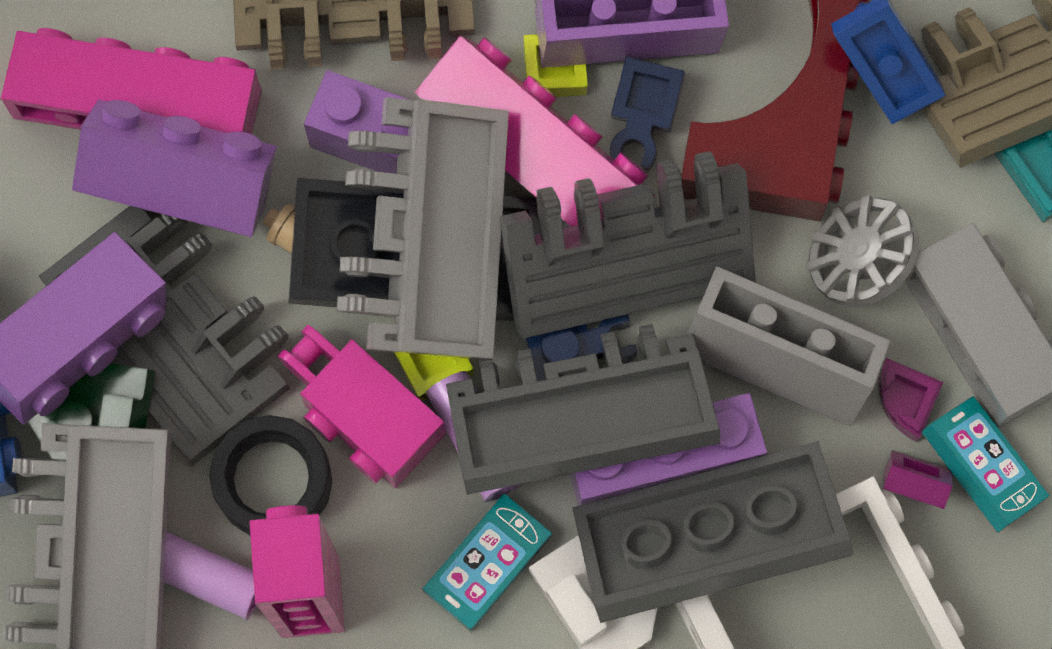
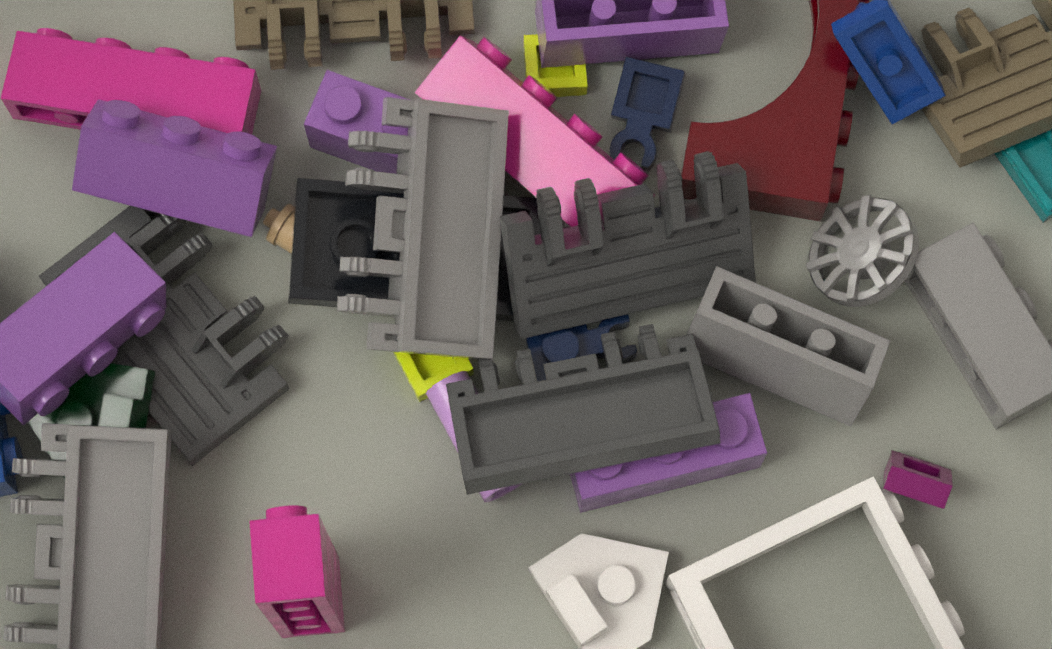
lavender piece [164,531,257,620] -> none
black tyre [209,415,333,536] -> none
dark pink brick [277,325,446,489] -> none
tile [422,493,552,632] -> none
dark grey plate [572,441,854,623] -> none
magenta tile [878,358,943,442] -> none
tile [922,396,1050,533] -> none

